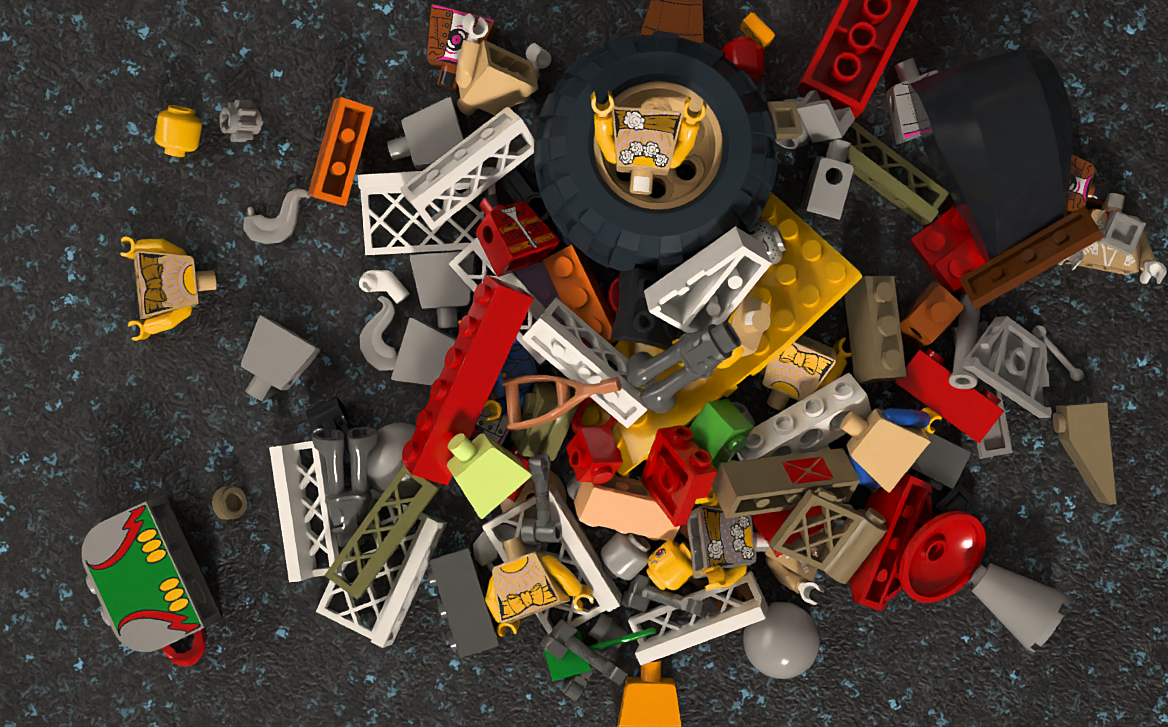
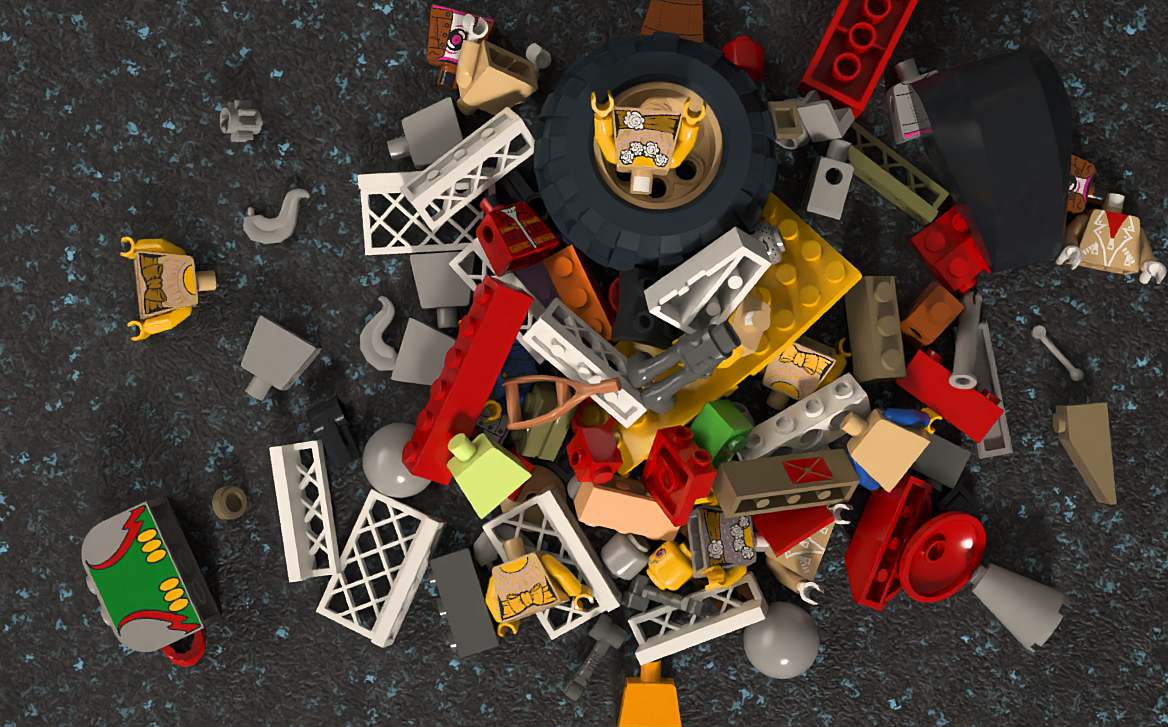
yellow head [154,105,202,157] -> none
orange brick [307,97,374,206] -> none
dark grey piece [312,427,378,547] -> none
olive fence [324,465,442,600] -> none
white arm [359,270,410,304] -> none
dark grey brick [521,455,562,545] -> none
dark grey brick [539,619,627,686] -> none
green piece [543,628,656,681] -> none
light orange tile [739,12,775,50] -> none
dark tan piece [768,487,887,584] -> none
reddish brown fence [959,206,1104,309] -> none
light grey wing [962,316,1052,418] -> none
light grey tile [1097,209,1146,255] -> none

